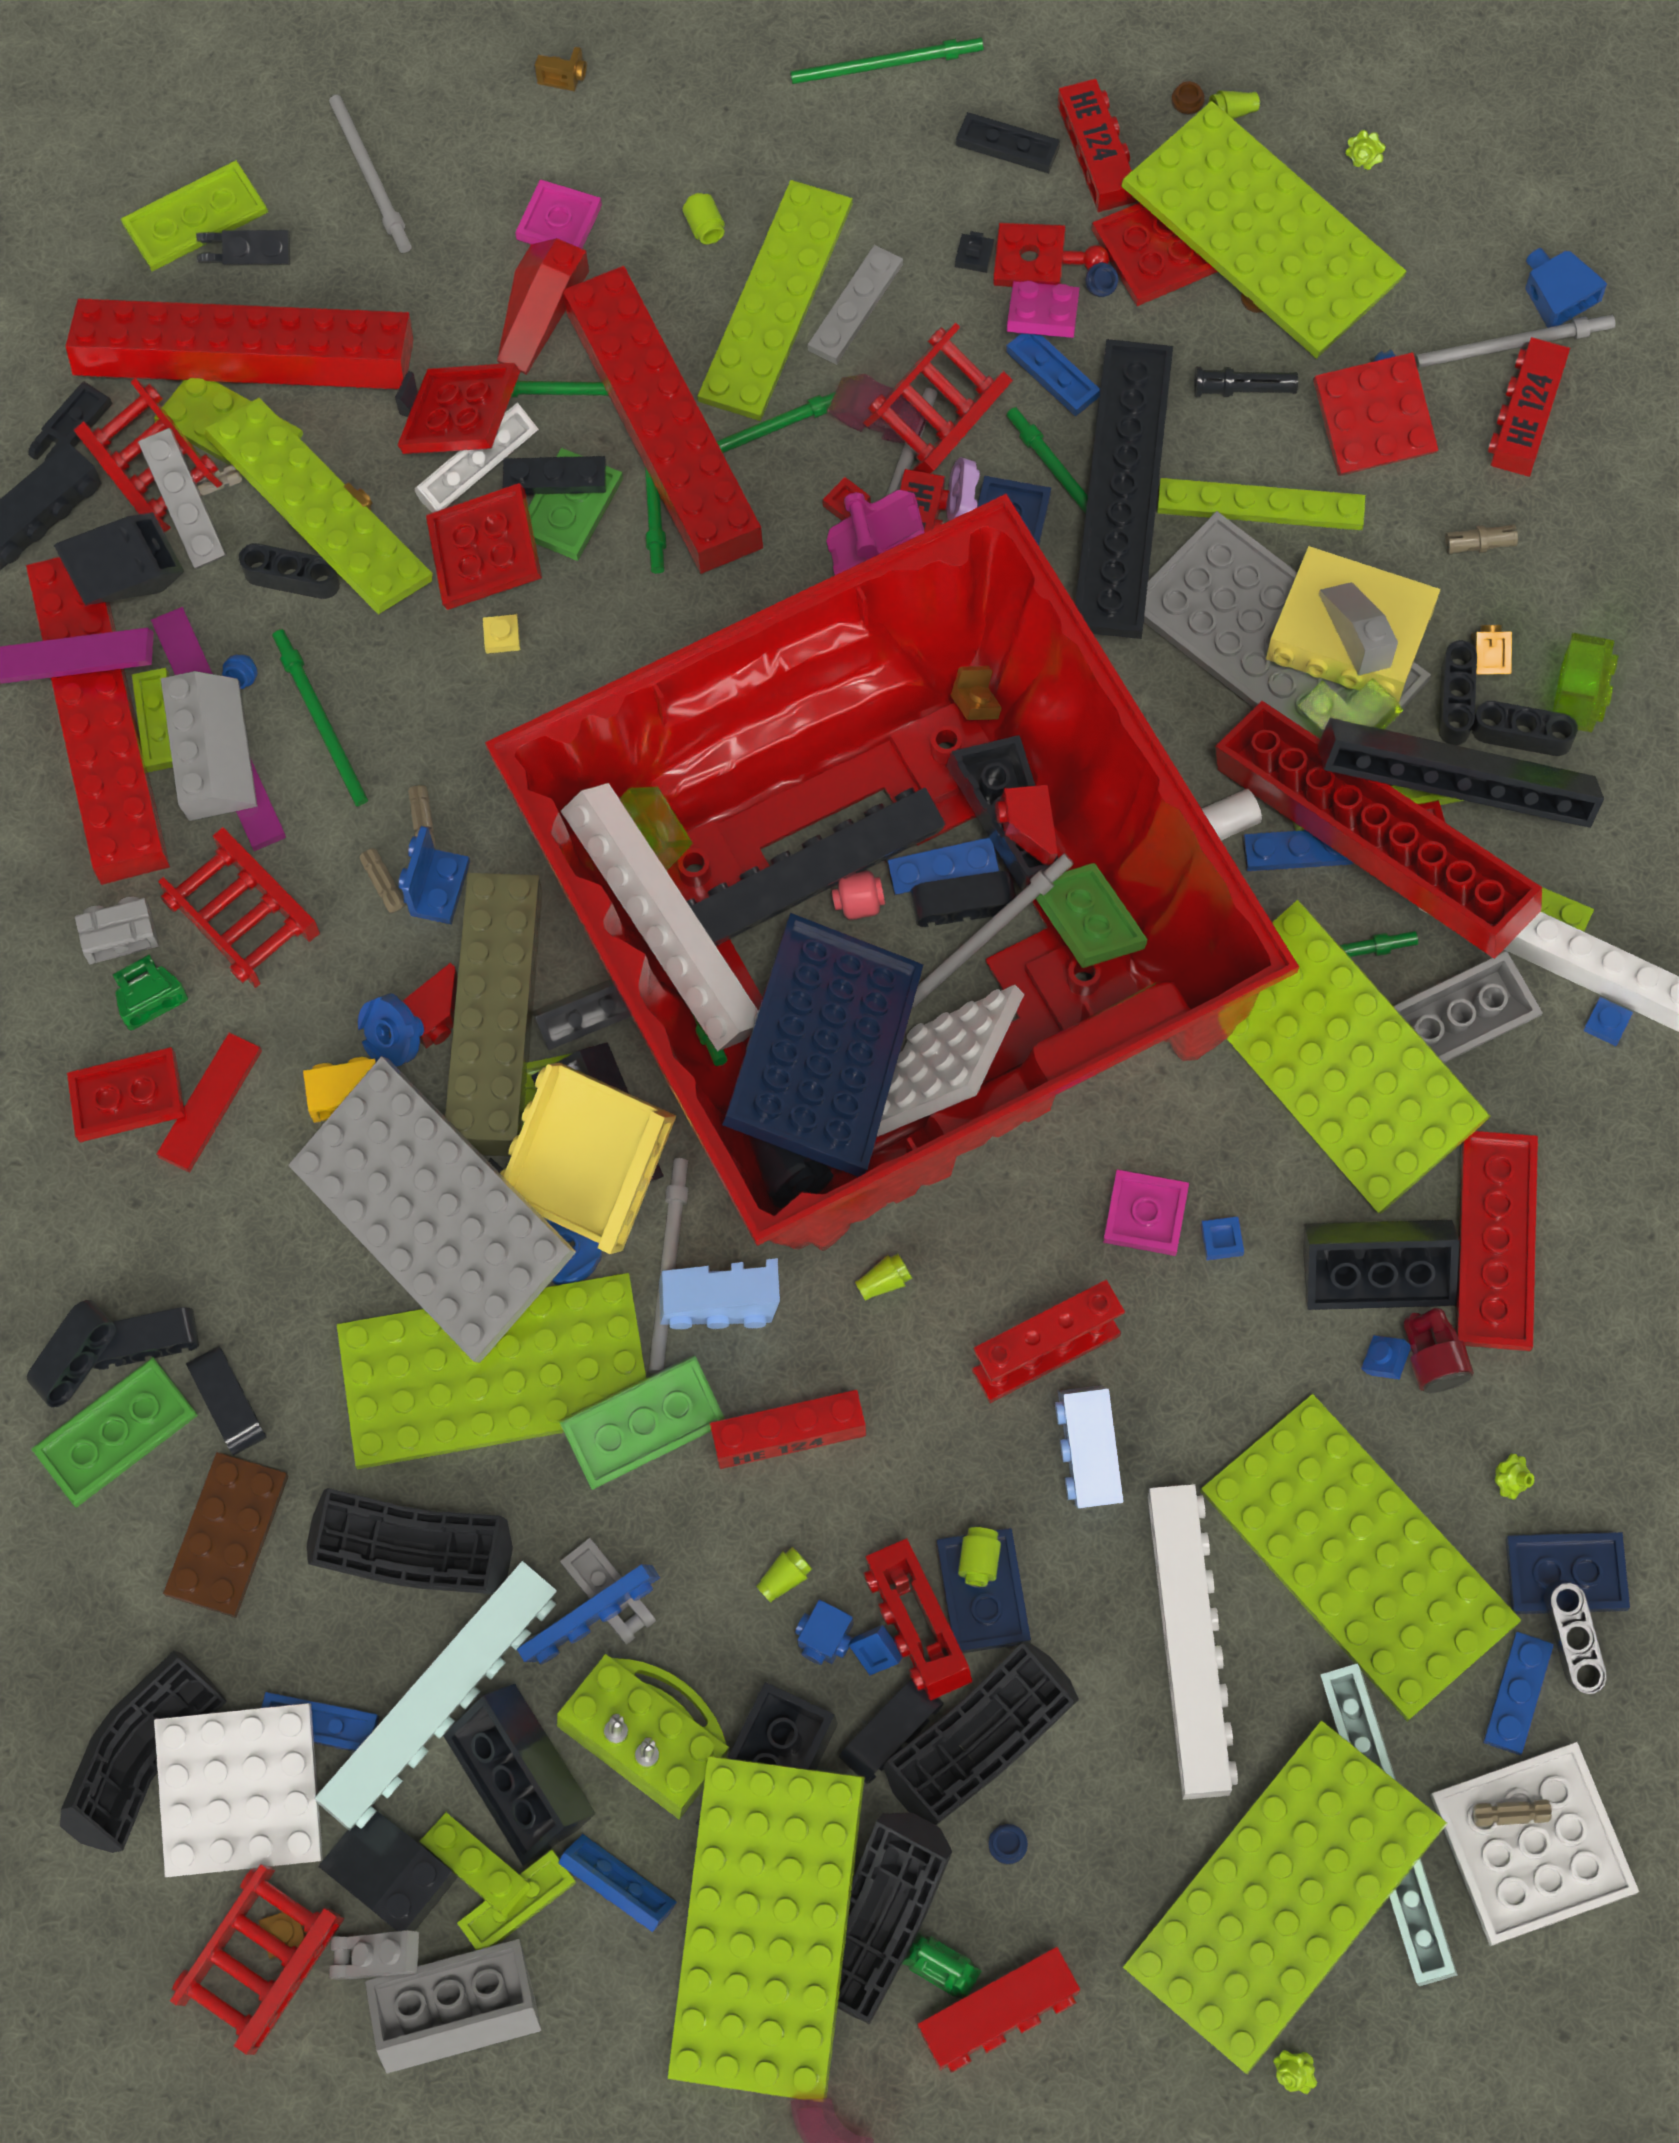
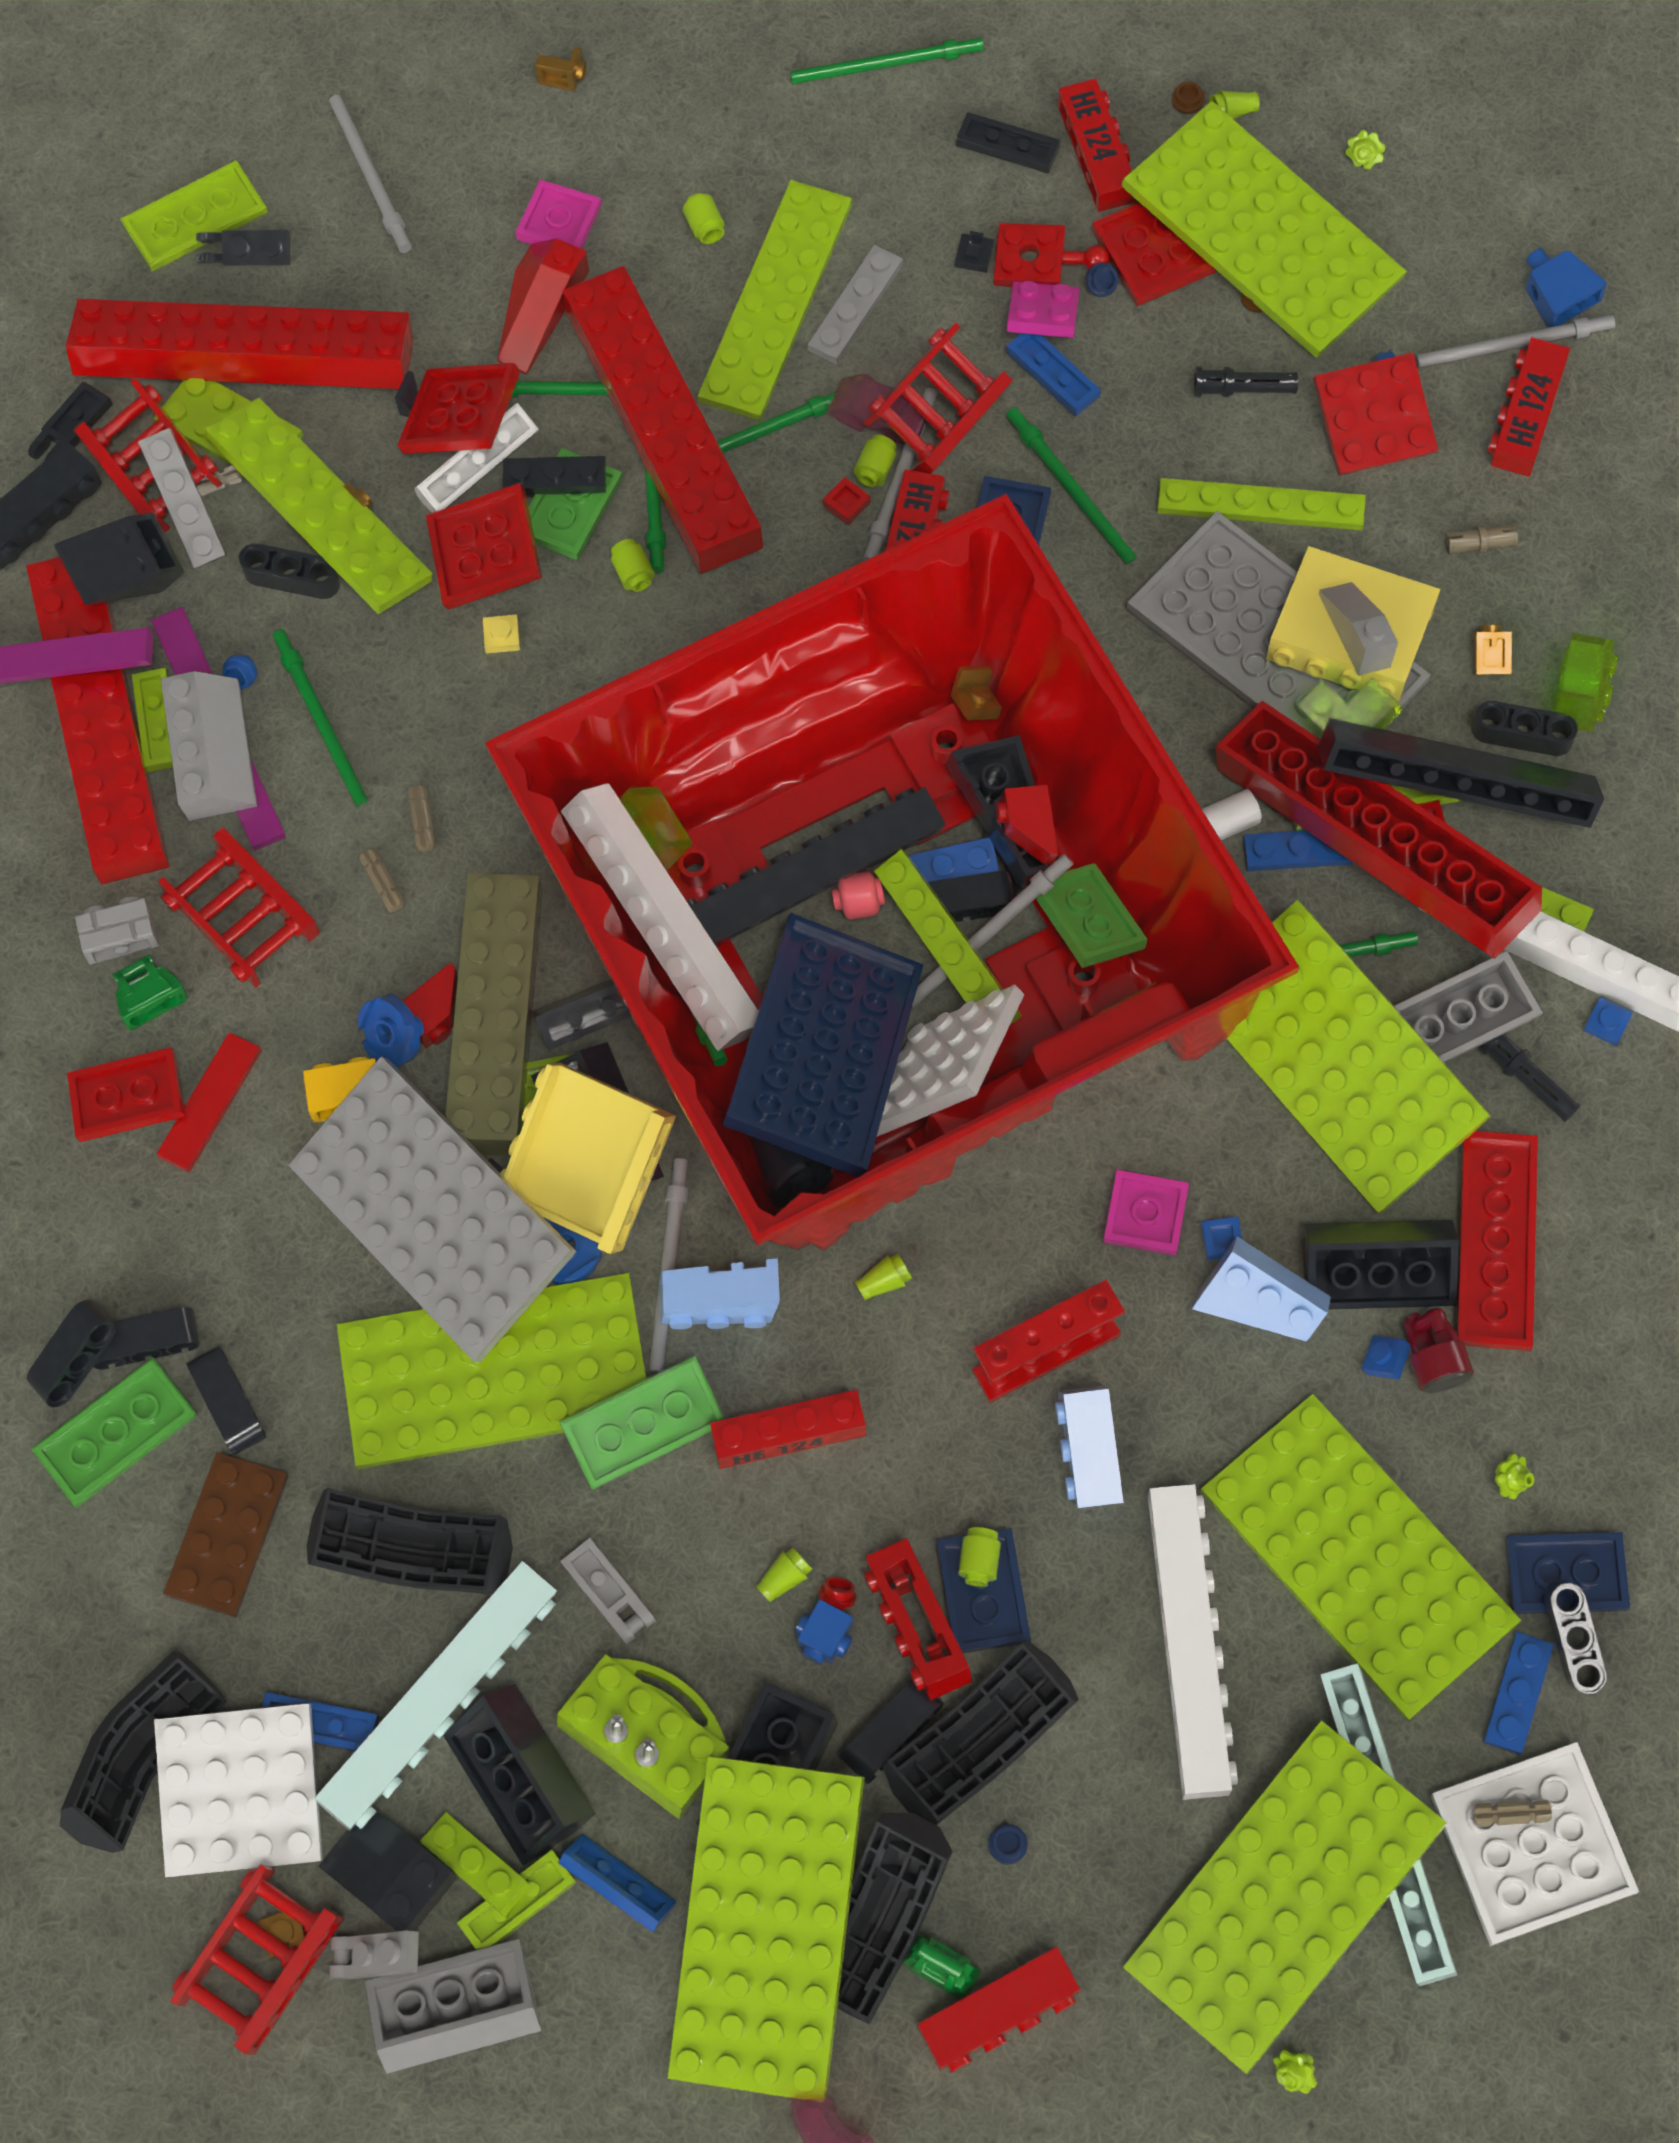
blue bracket [399,826,470,925] -> none
blue plate [517,1564,660,1665] -> none
dark pink shield [827,489,925,575] -> none
blue plate [849,1625,902,1675] -> none
lavender plate [947,457,980,520] -> none
black plate [1075,339,1173,639] -> none
black beam [1438,640,1477,745] -> none
none -> lime brick [611,539,655,592]
none -> red plate [818,1577,857,1611]
none -> lime brick [853,435,897,488]
none -> lime plate [874,849,1022,1025]
none -> light blue wedge [1192,1237,1331,1342]
none -> black pin [1481,1032,1581,1122]

